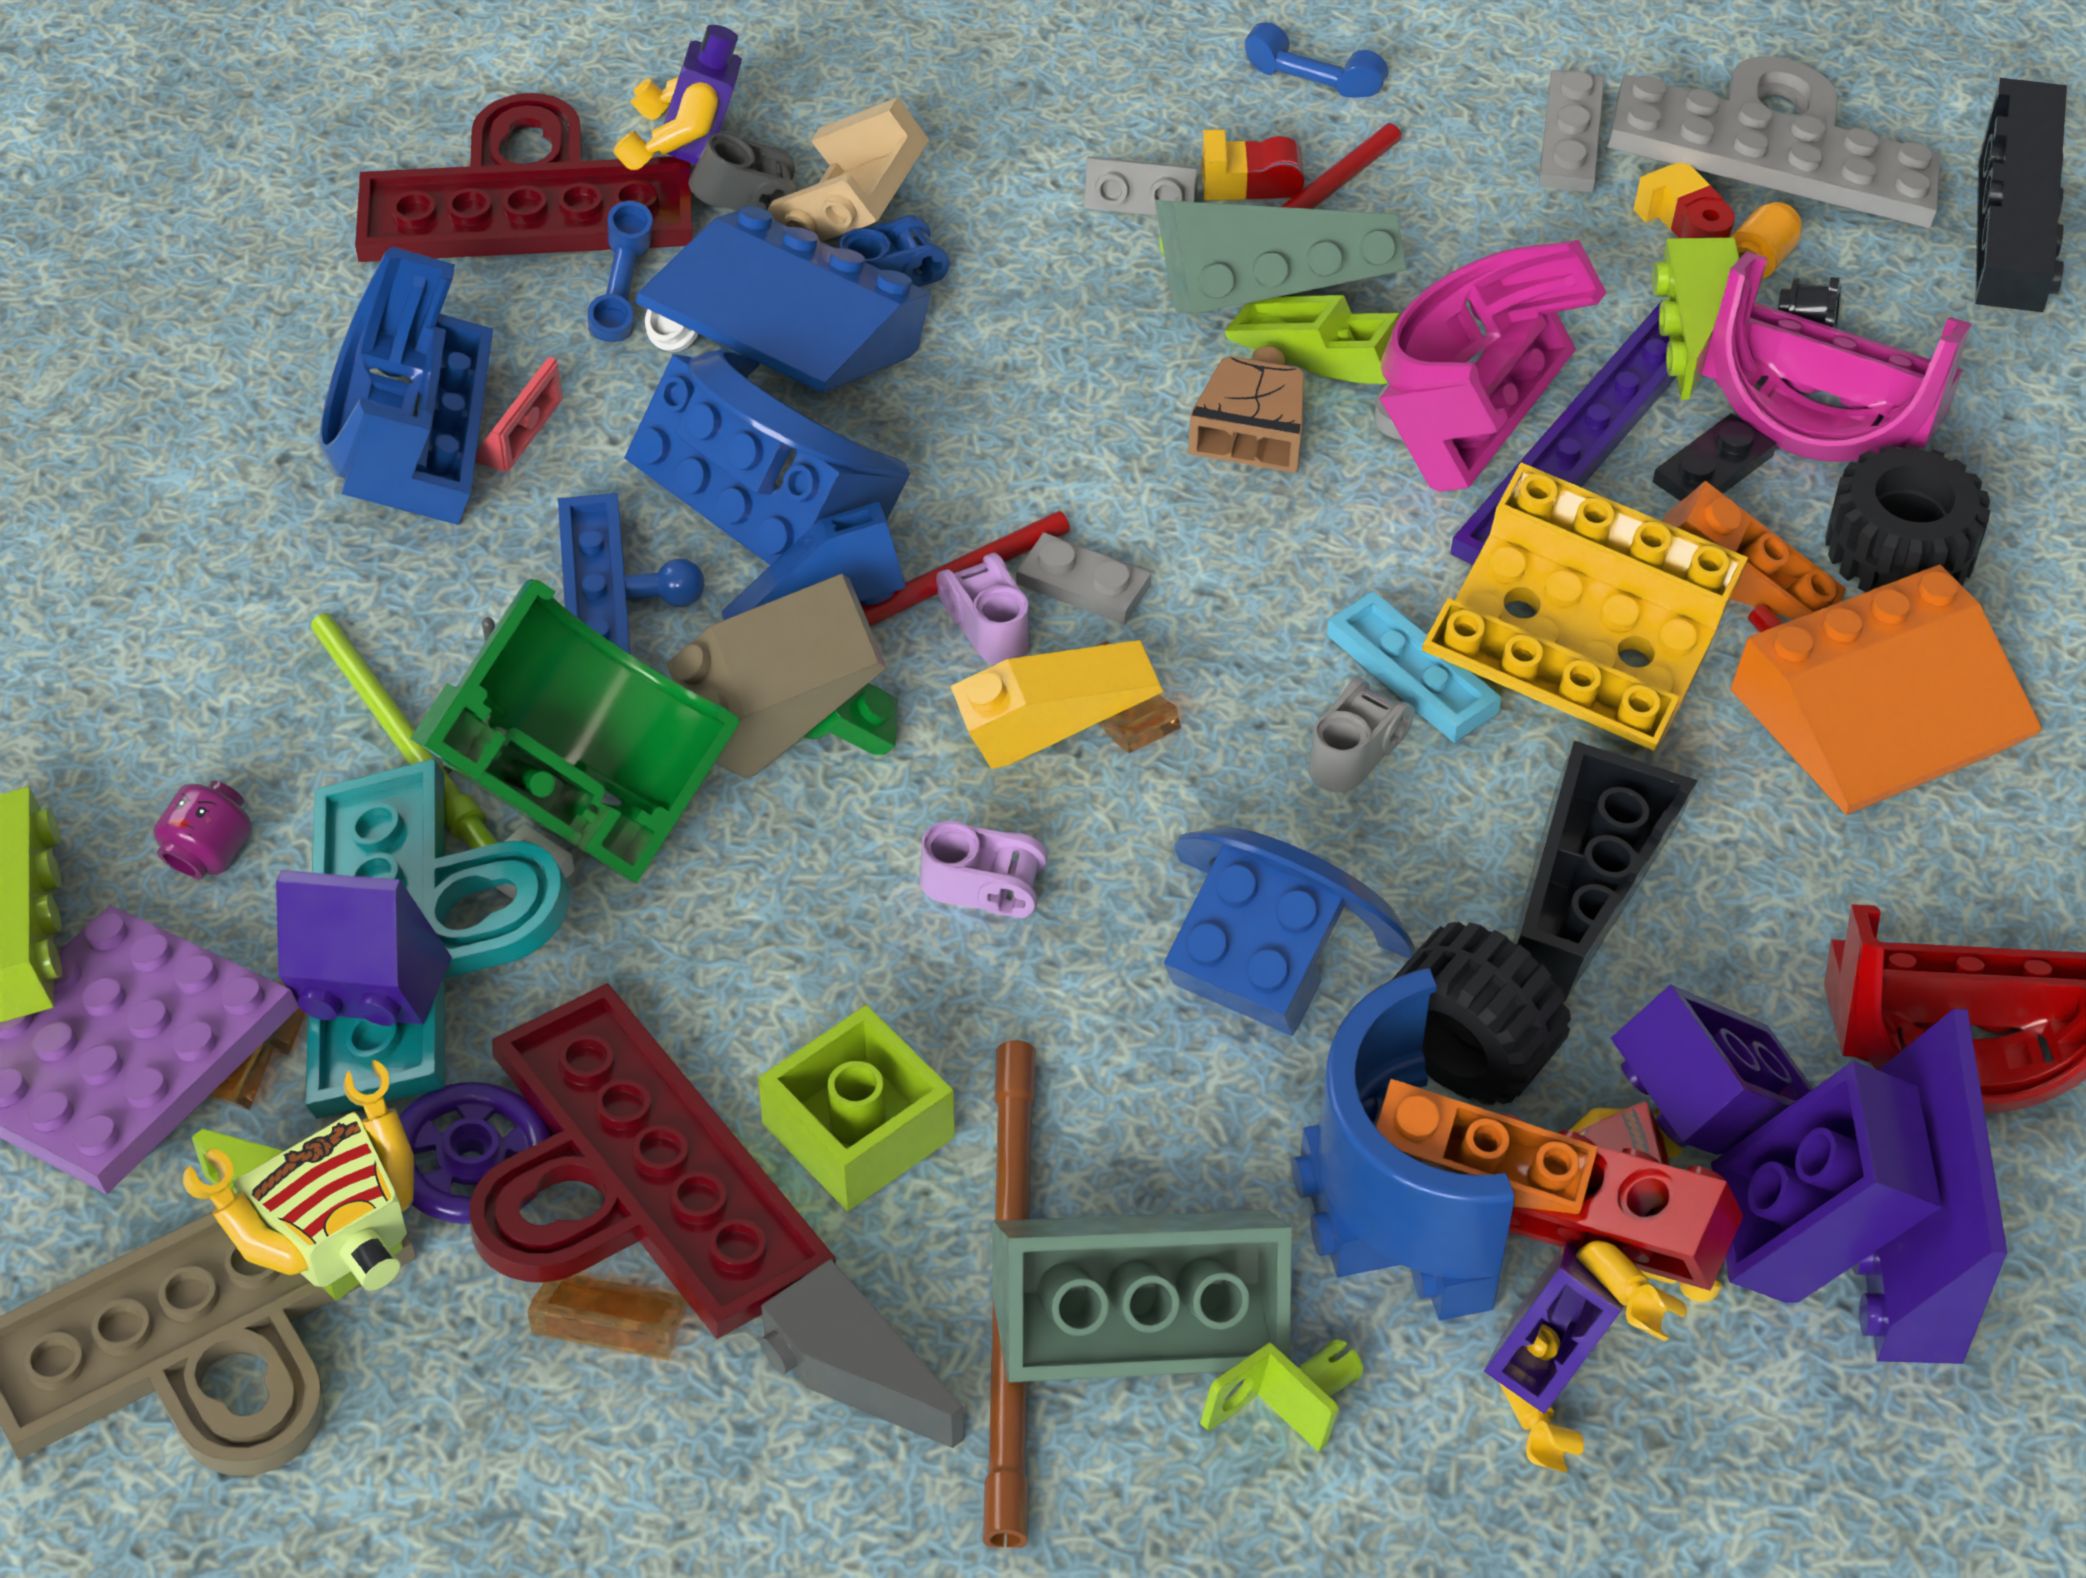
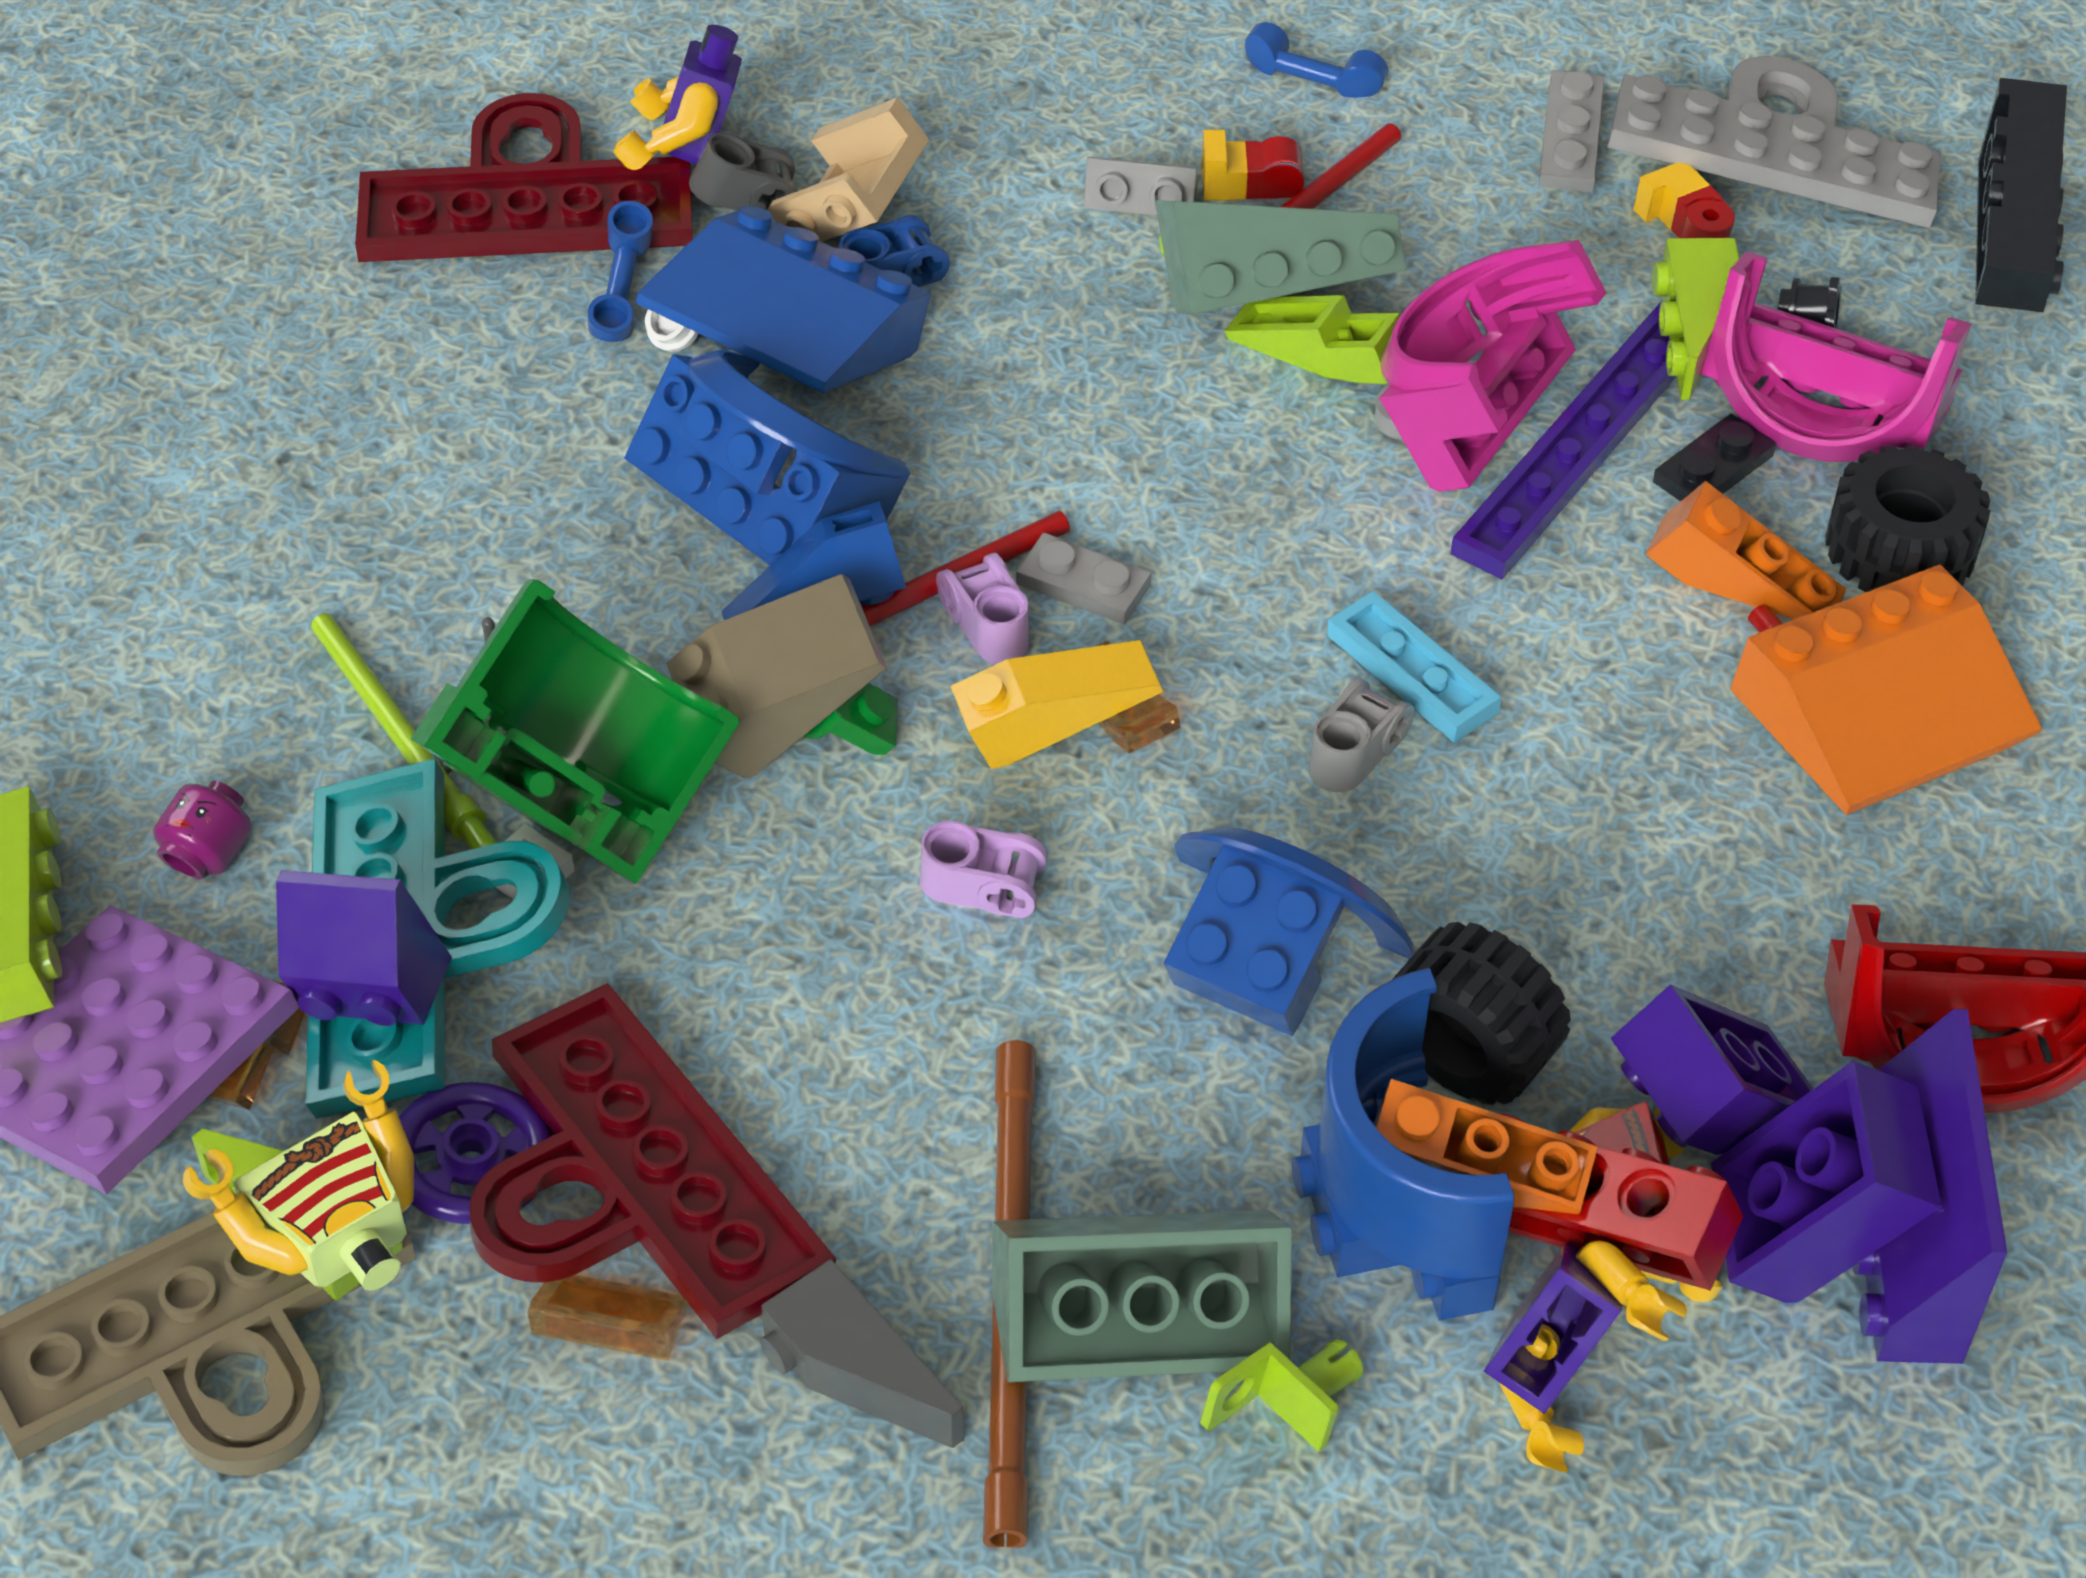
blue piece [320,247,493,525] -> none
coral slope [475,356,563,472] -> none
blue plate [558,493,704,655] -> none
lime brick [758,1004,955,1212] -> none
medium nougat torso [1188,347,1304,473] -> none
yellow slope [1422,462,1748,751] -> none
black wedge [1512,741,1698,1002] -> none
light orange brick [1730,202,1802,279] -> none

